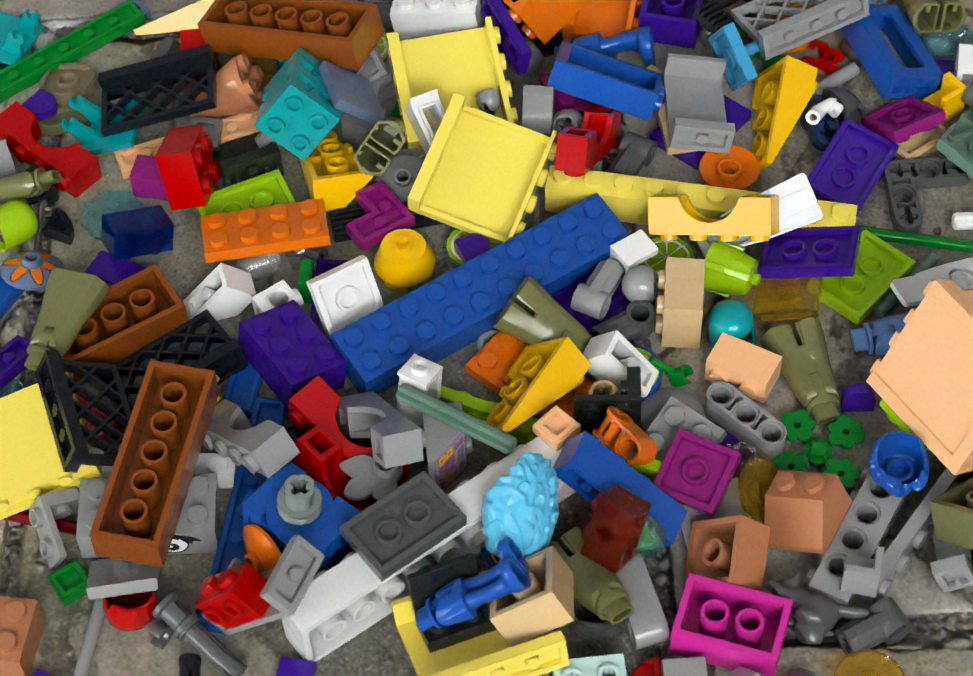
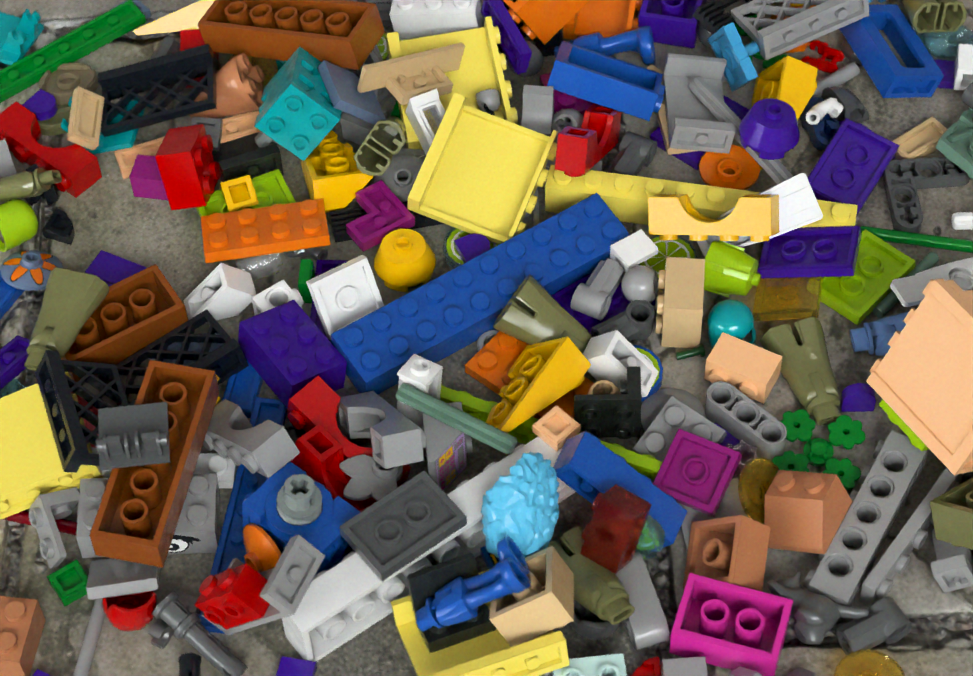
clear light blue piece [81,190,145,241] -> none
clear blue brick [101,205,174,261] -> none
orange piece [591,406,657,465] -> none
green hand [648,356,693,387] -> none
light grey panel [840,546,885,598] -> none
magenta plate [861,95,946,143] -> none
blue hair [869,430,929,497] -> none
yellow panel [922,72,967,124] -> none
none -> tan tile [67,86,105,151]
none -> dark grey hinge [96,402,170,470]
none -> yellow slope [220,175,259,212]
none -> tan bracket [357,42,465,105]
none -> dark green piece [675,344,705,360]
none -> light grey axle [688,77,794,184]
none -> dark purple cone [739,98,800,160]

